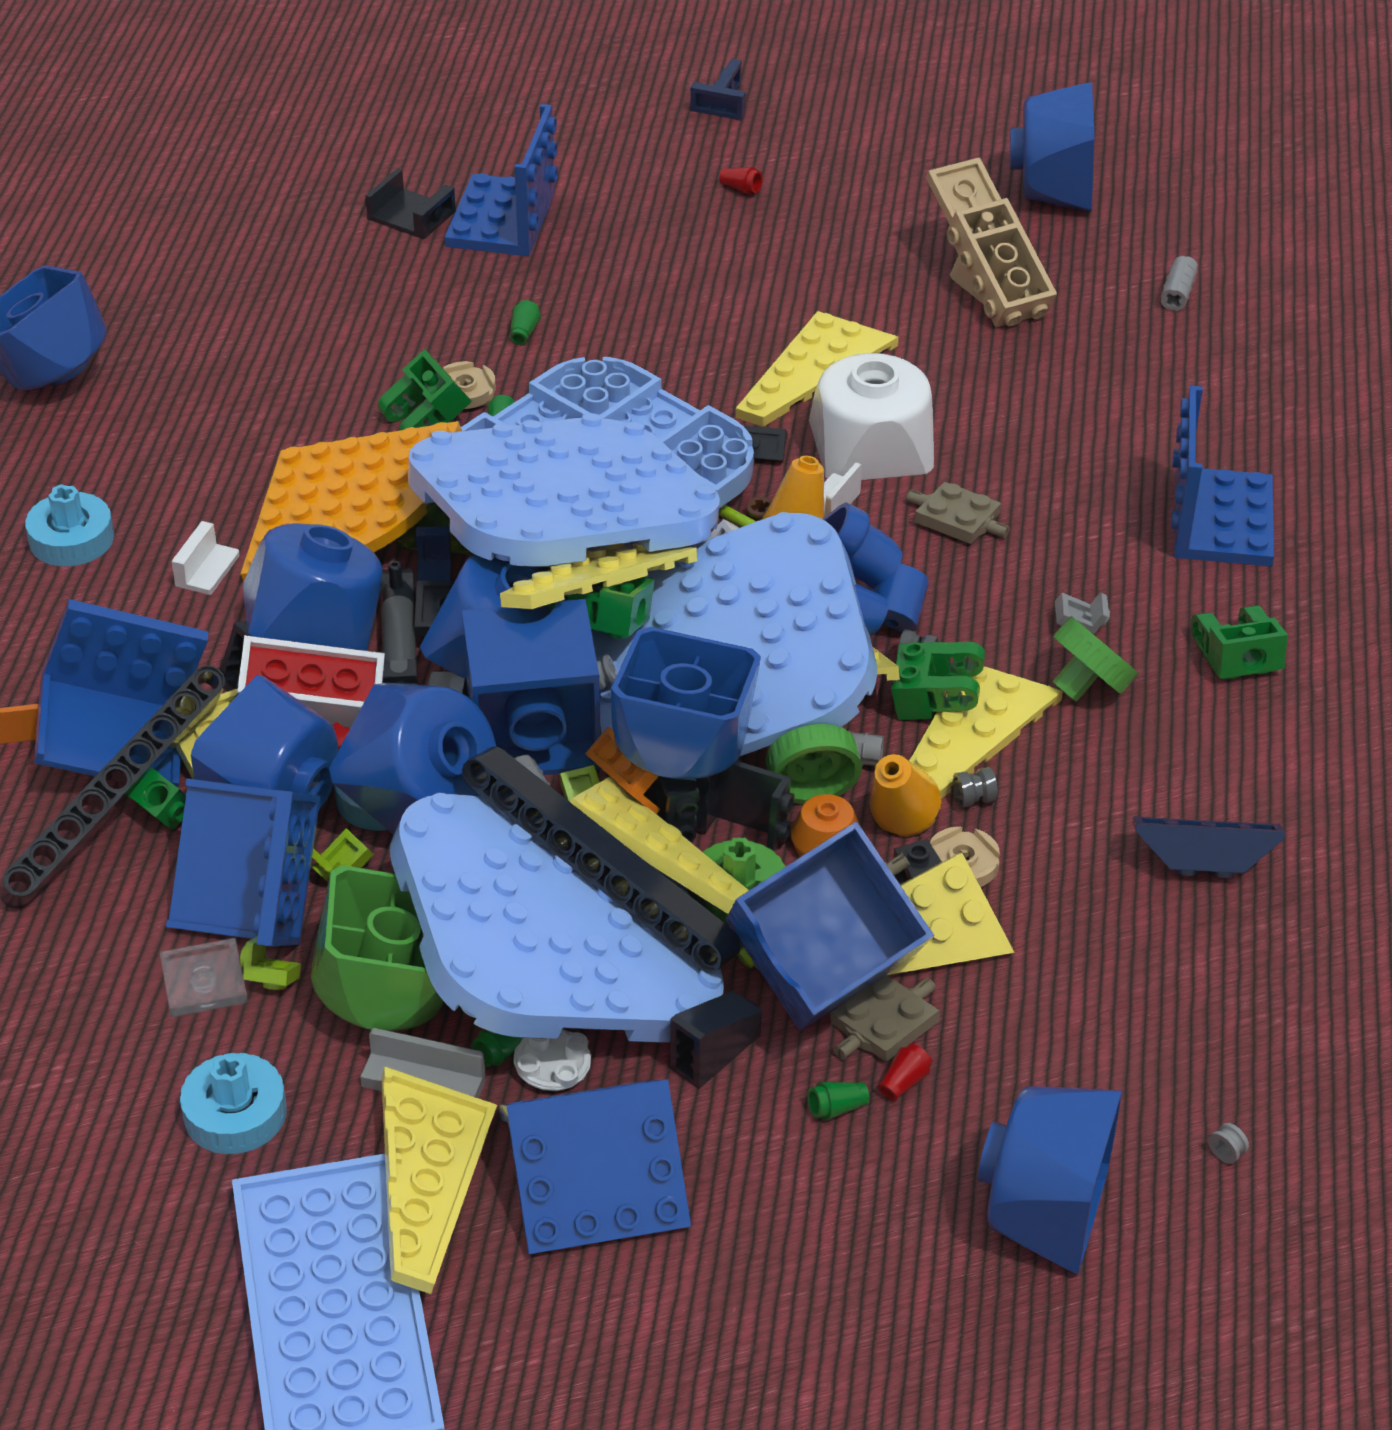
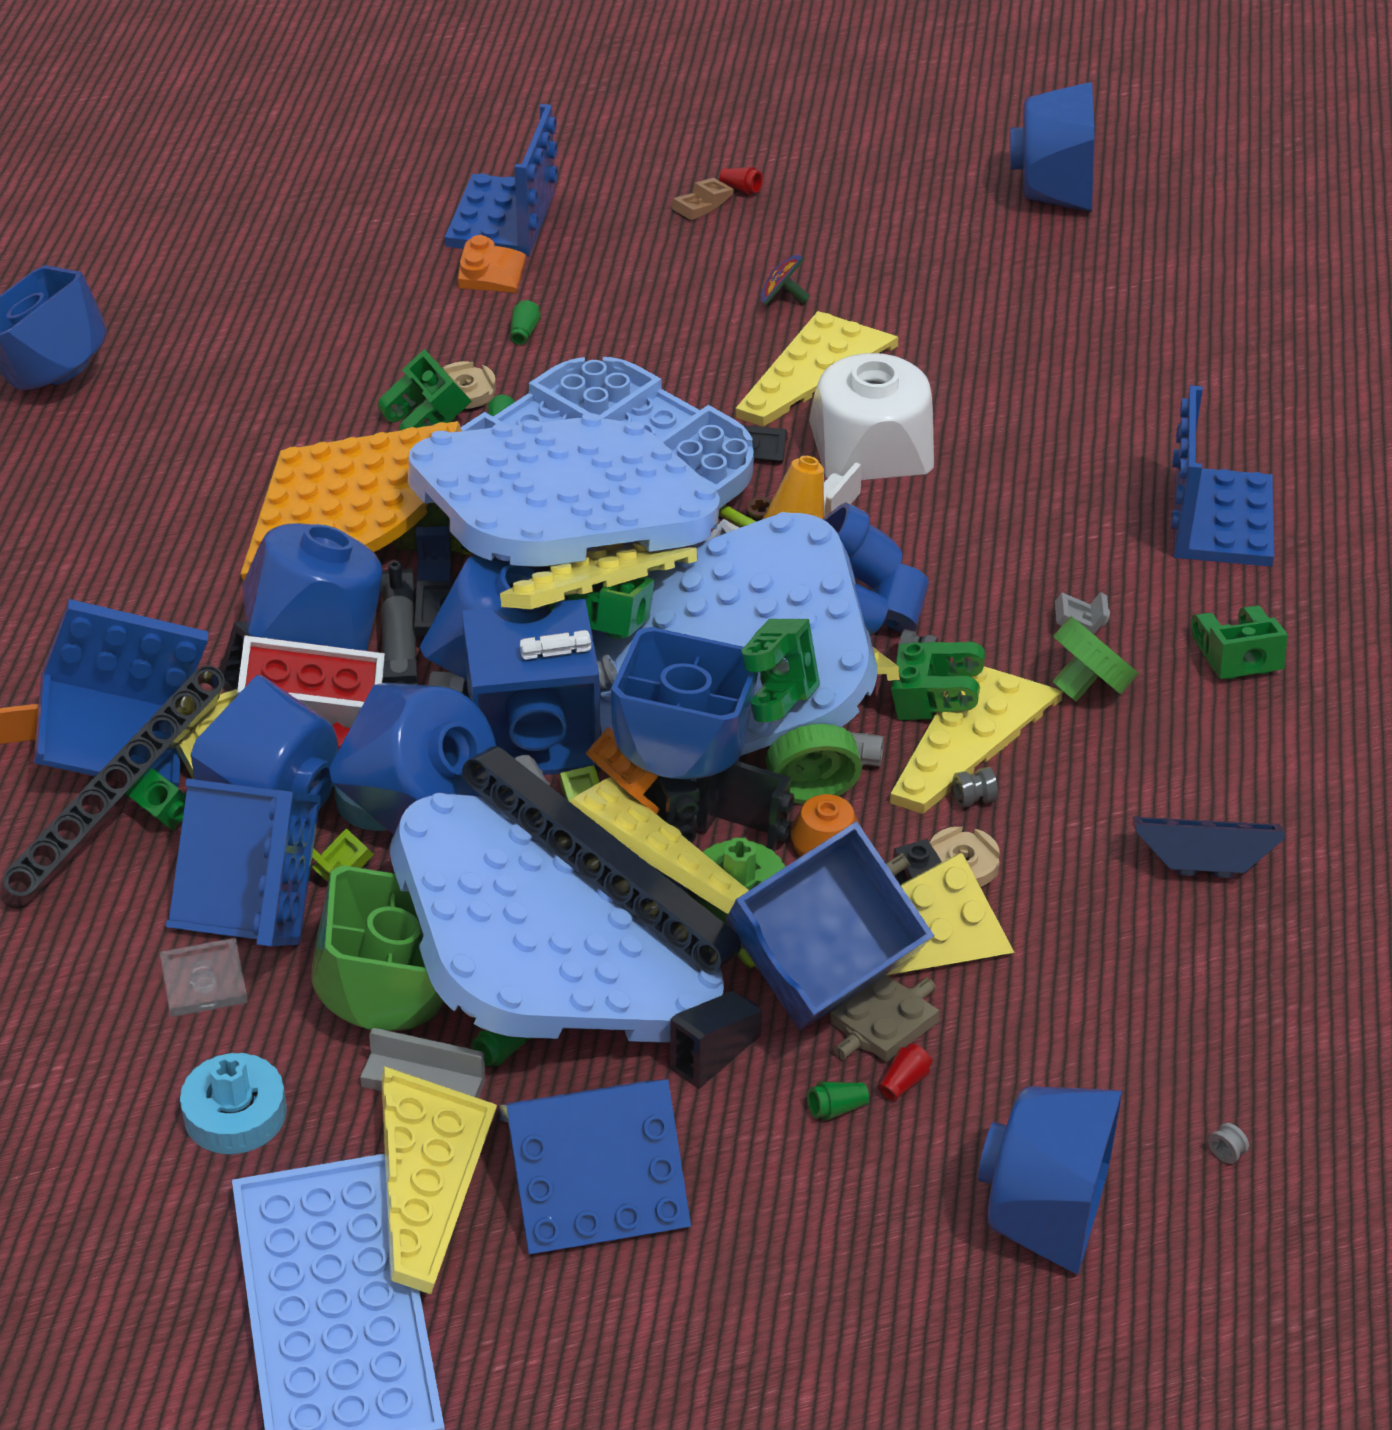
medium azure piece [25,484,114,566] -> none
white panel [171,521,240,595] -> none
lime bracket [240,936,301,990] -> none
black panel [365,168,456,239] -> none
white dish [513,1029,591,1091] -> none
dark blue bracket [690,58,746,121] -> none
light orange cone [870,754,942,837] -> none
dark tan plate [906,482,1010,544] -> none
tan wedge [925,157,1057,328] -> none
light grey axle [1161,256,1198,311] -> none
none -> orange slope [458,235,526,293]
none -> white axle [520,630,591,660]
none -> medium nougat slope [671,178,734,220]
none -> green brick [741,619,820,722]
none -> shield [761,255,810,305]

